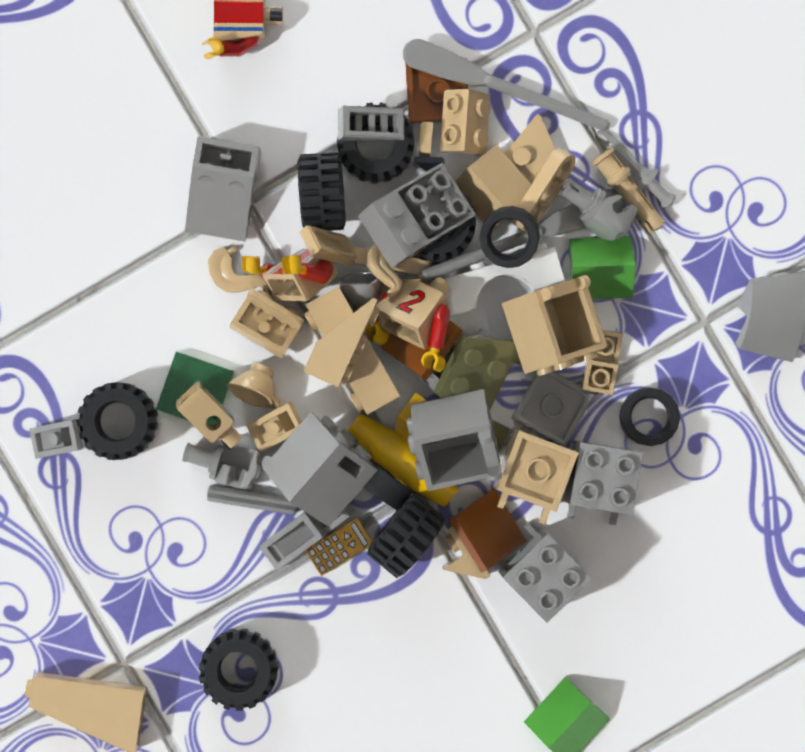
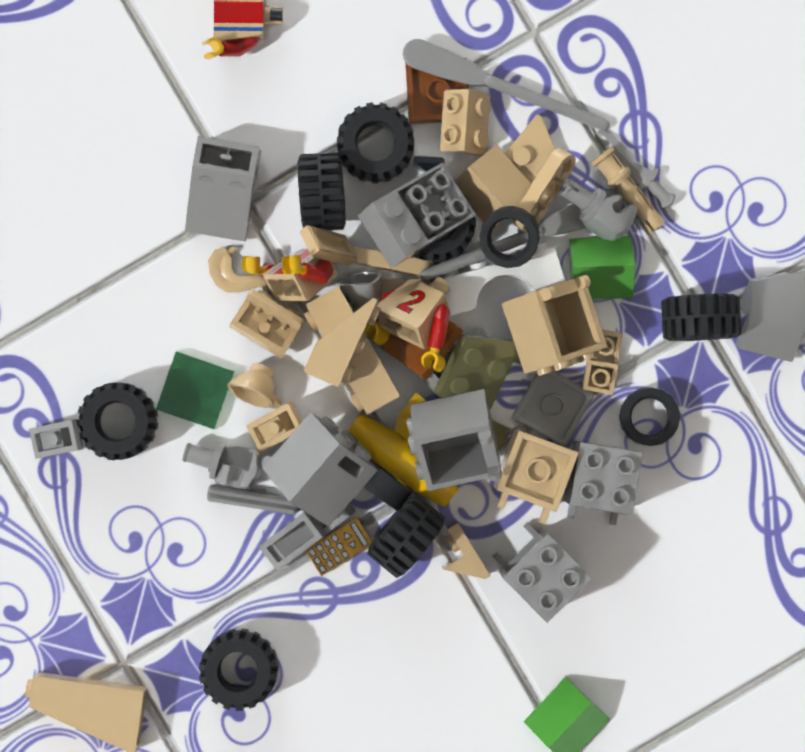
tan torso [176,380,242,449] -> none
light grey slope [338,105,404,141] -> none
tan piece [367,243,402,298] -> none
tan tile [418,121,433,157] -> none
dark orange tile [449,489,527,573] -> none
none -> black tyre [661,293,741,341]

